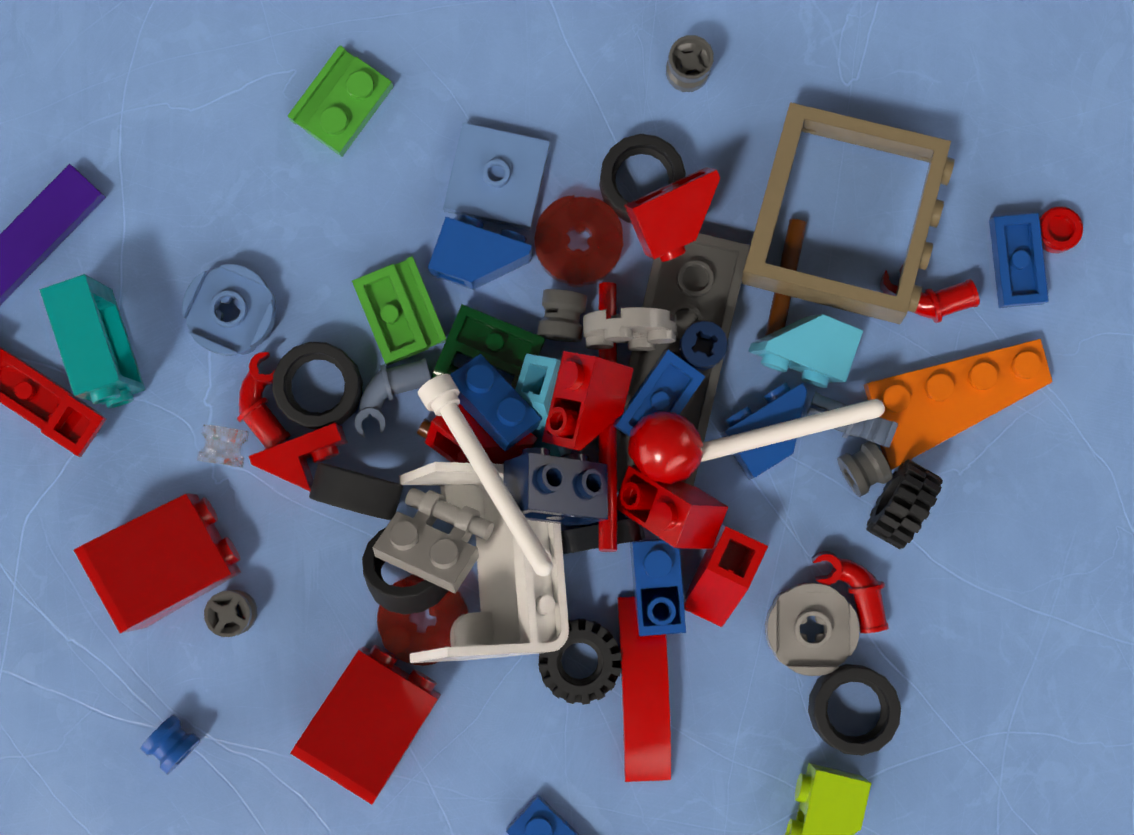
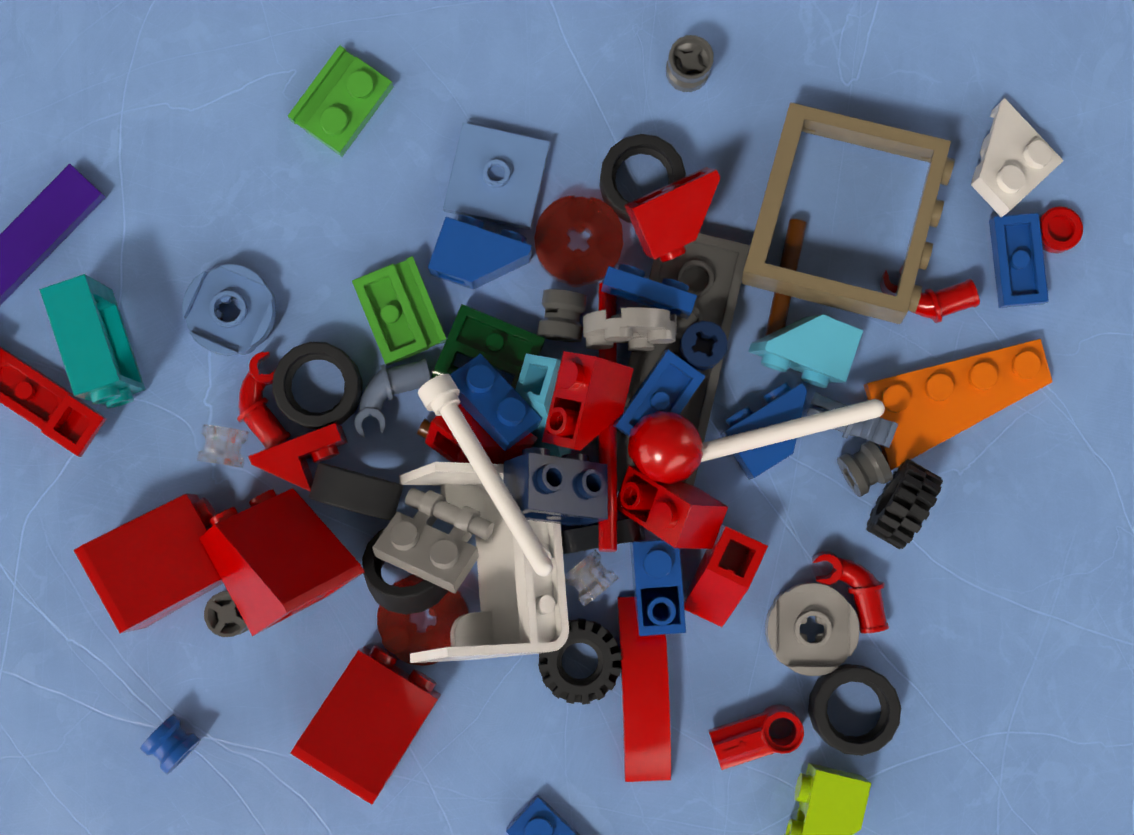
none -> red slope [199,488,364,636]
none -> clear wheel [565,549,619,606]
none -> blue plate [602,264,697,320]
none -> red piece [709,704,804,770]
none -> white wing [971,99,1064,218]

